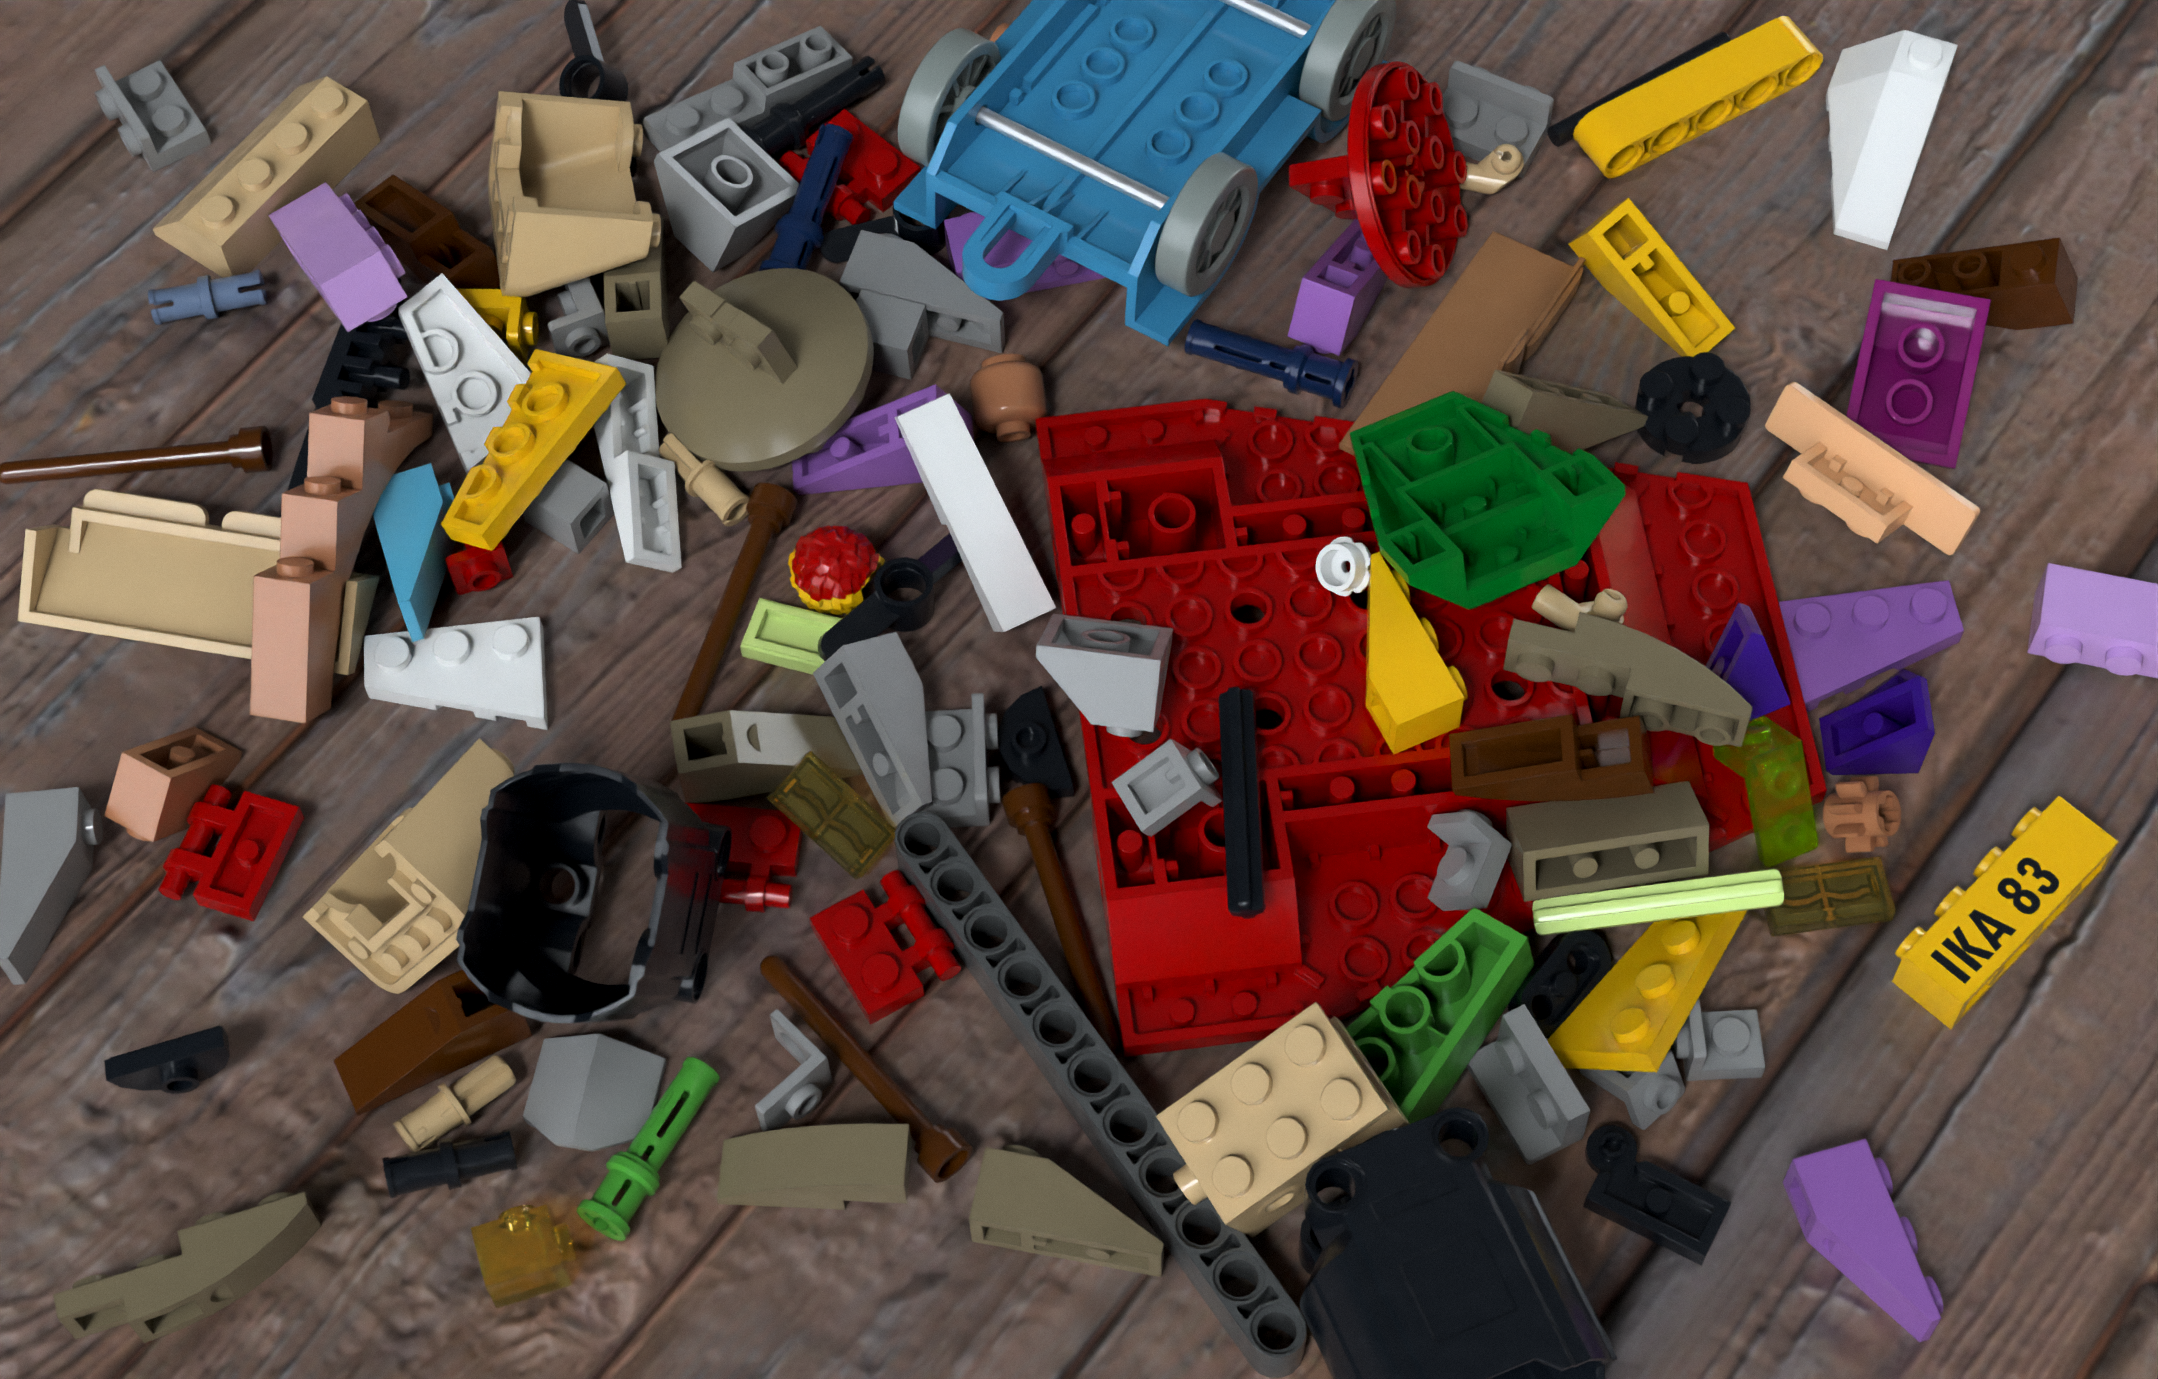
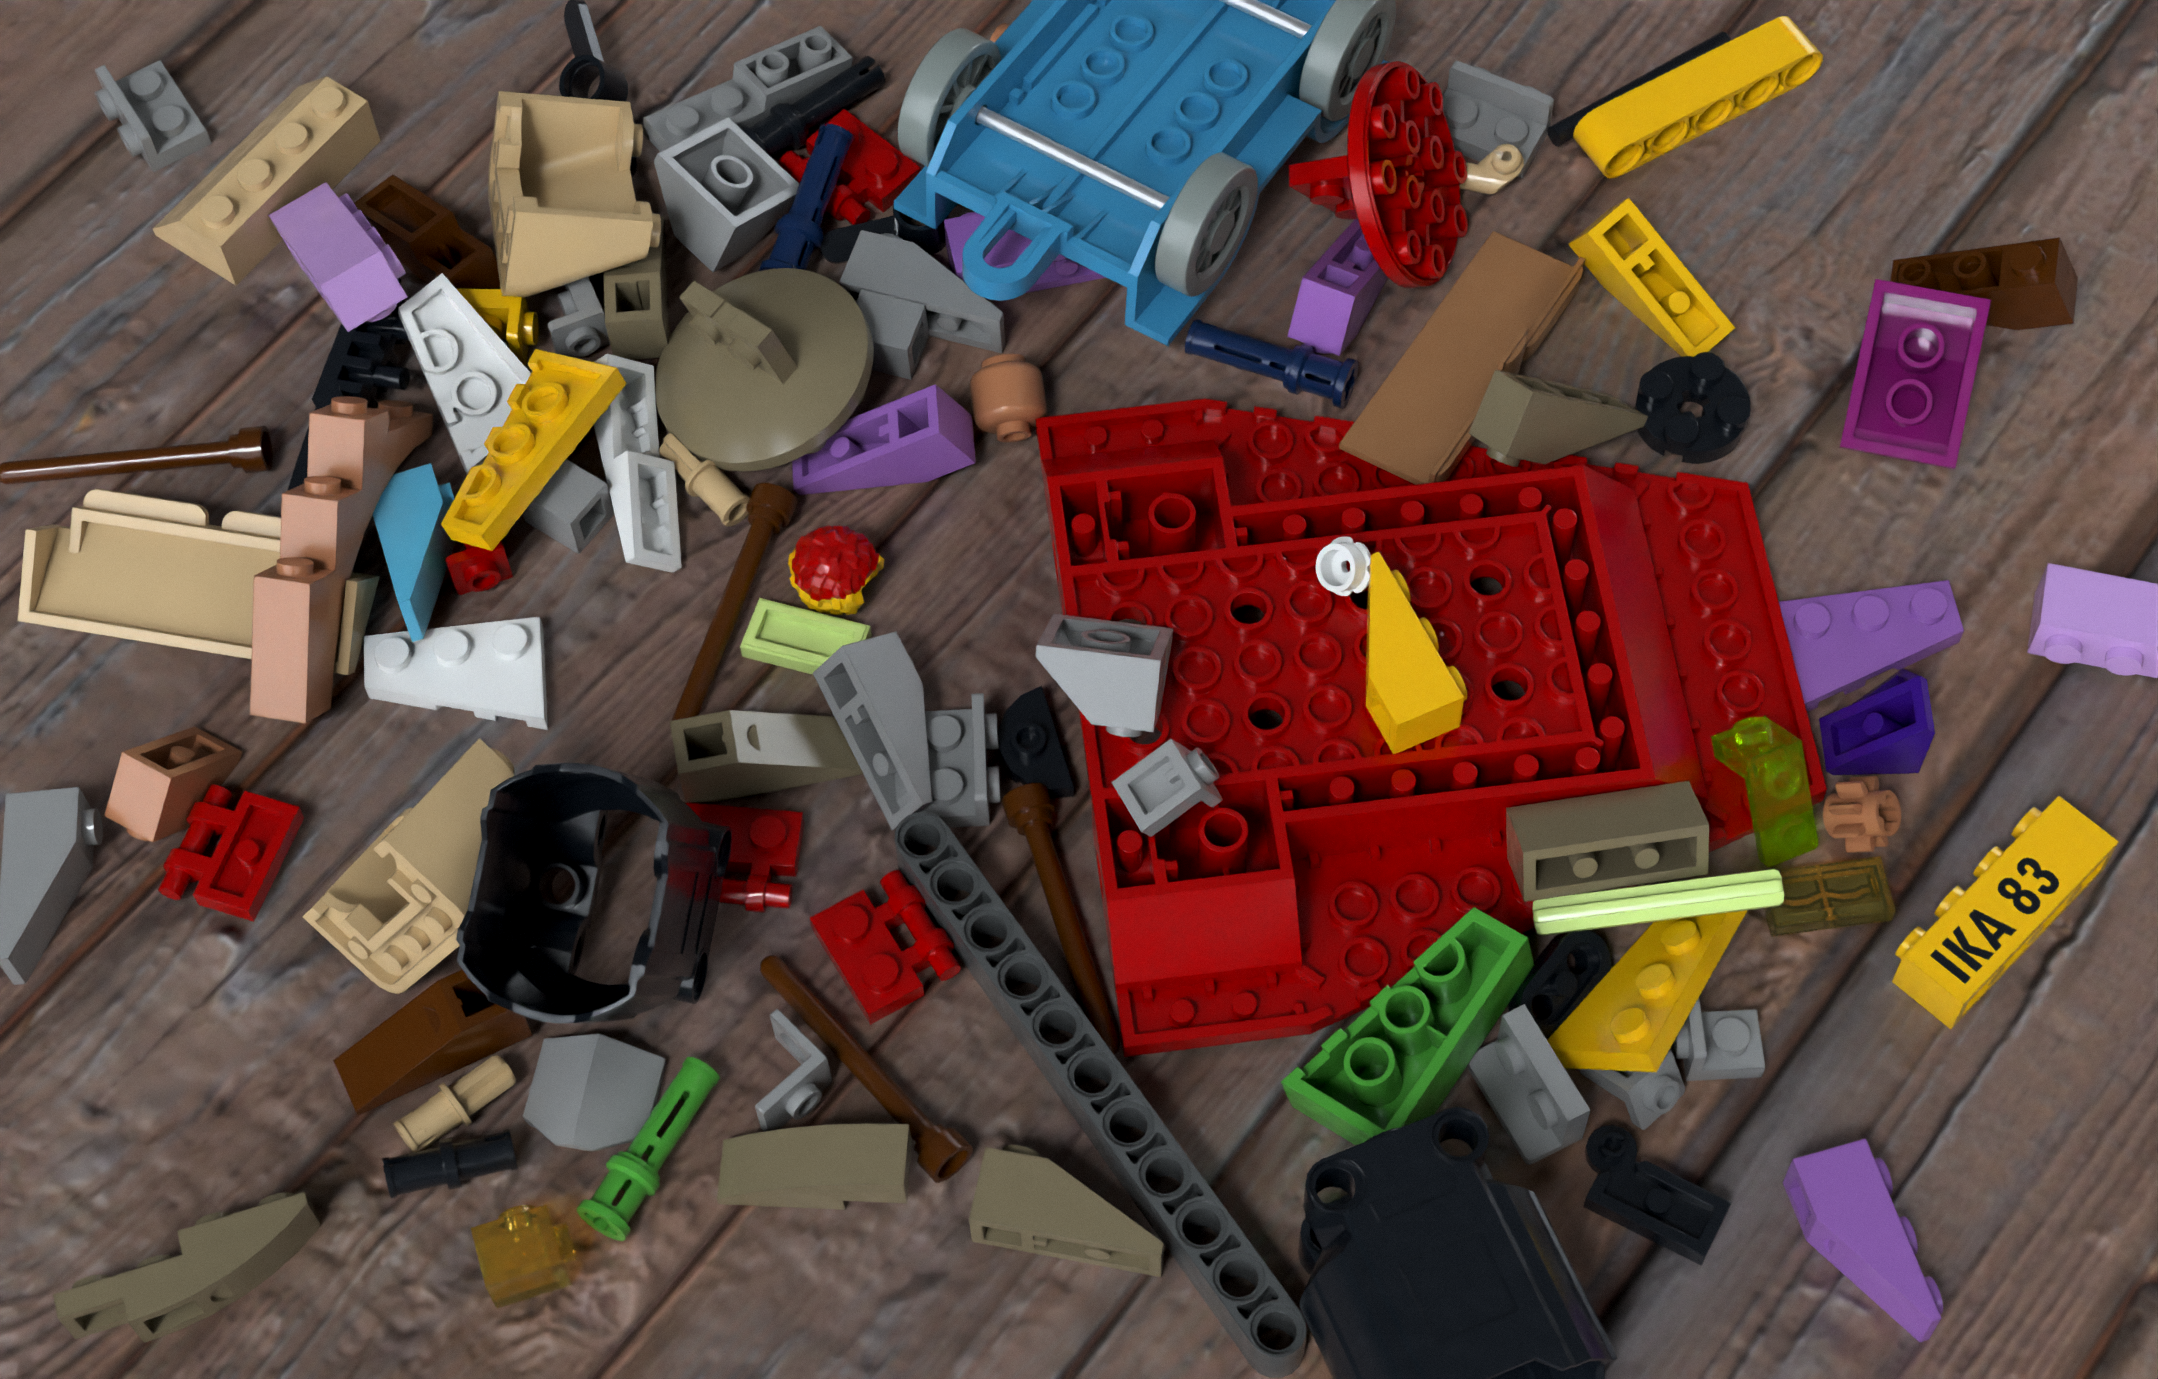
black plate [104,1025,230,1094] -> none
sand blue pin [148,269,268,325] -> none
clear yellow tile [767,751,896,880] -> none
black piece [818,533,962,661] -> none
white slope [894,393,1056,632] -> none
tan torso [1156,1002,1410,1238] -> none
black axle [1218,687,1266,919] -> none
green wedge [1350,391,1626,610] -> none
light grey bracket [1427,809,1512,911] -> none
reddish brown slope [1449,714,1655,801] -> none
dark tan slope [1503,612,1752,747] -> none
tan arm [1532,584,1628,633] -> none
dark purple slope [1705,603,1791,721] -> none
light nougat bracket [1765,382,1980,555] -> none
white wedge [1826,30,1958,250] -> none

